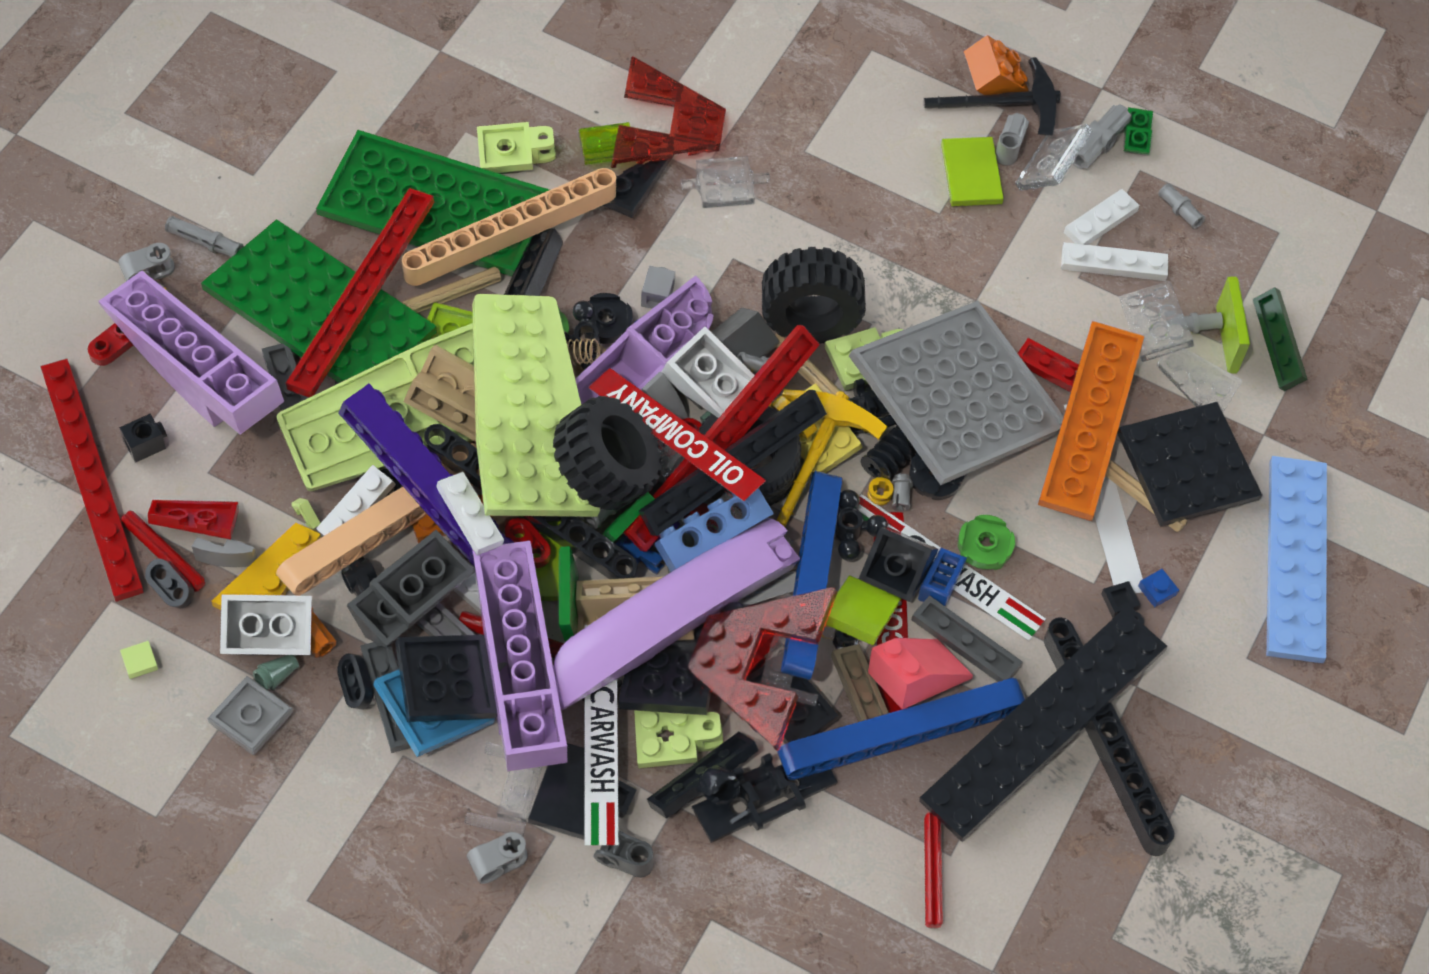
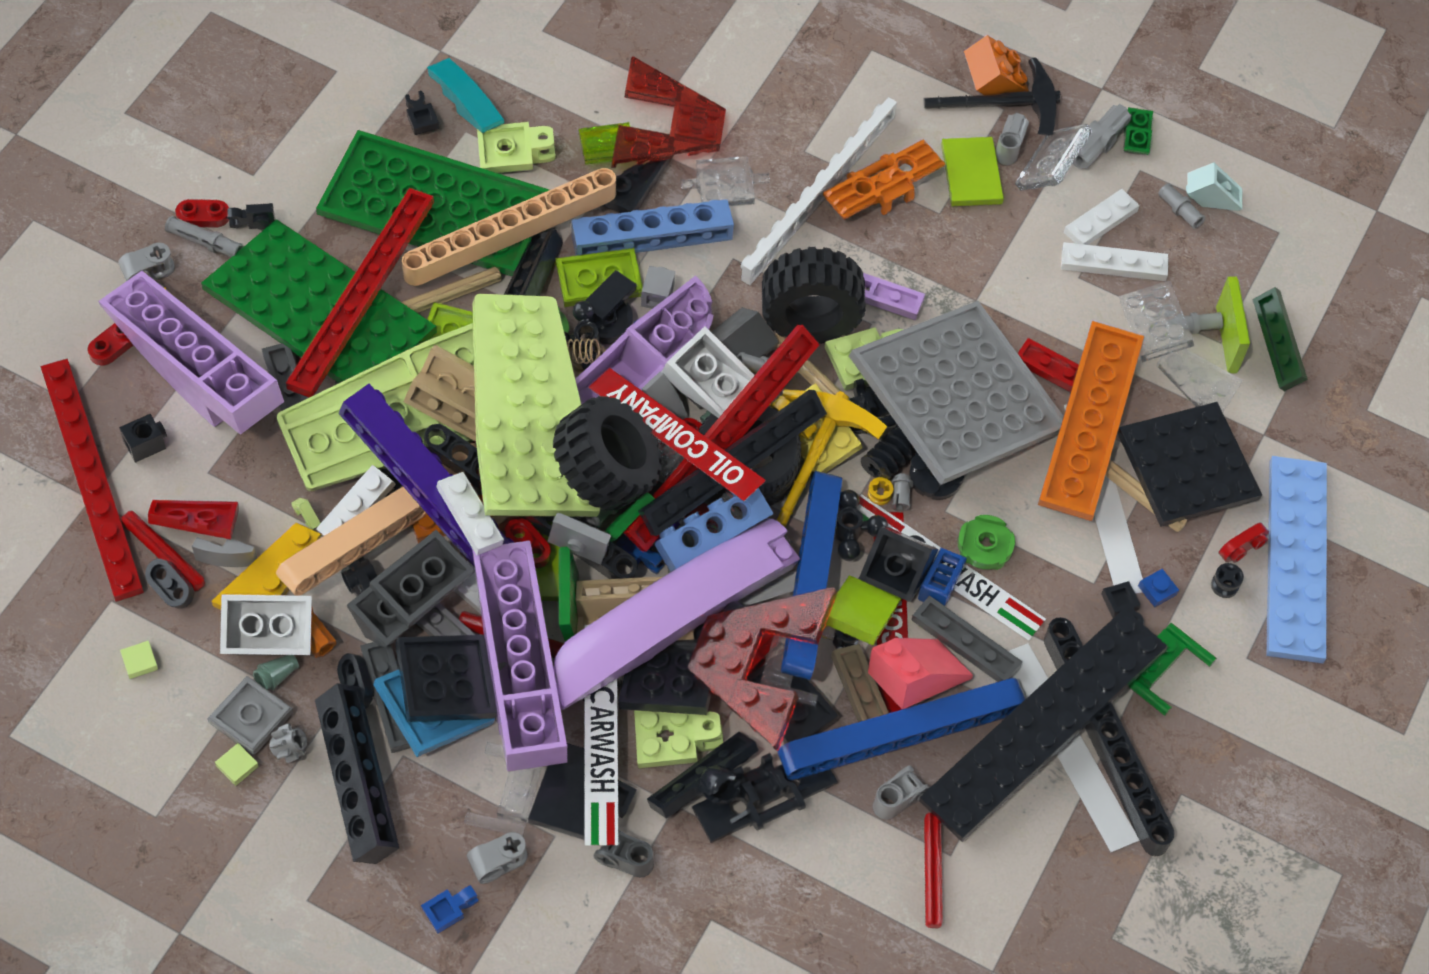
none -> red plate [175,199,229,228]
none -> yellowish green tile [215,743,259,786]
none -> black plate [228,203,276,230]
none -> light grey gear [270,723,307,763]
none -> black brick [315,683,400,864]
none -> black plate [405,91,439,135]
none -> blue plate [421,885,478,934]
none -> teal slope [427,58,504,133]
none -> light grey plate [548,513,611,565]
none -> lime tile [555,248,643,307]
none -> medium blue brick [571,199,734,256]
none -> black tile [585,270,637,324]
none -> white plate [741,97,897,285]
none -> orange piece [823,139,945,220]
none -> lavender plate [863,273,925,320]
none -> light grey piece [872,765,930,820]
none -> white sticker [1008,643,1139,852]
none -> green plate [1128,622,1217,716]
none -> light aqua slope [1186,162,1242,211]
none -> black wheel [1211,563,1244,598]
none -> red plate [1218,522,1269,563]

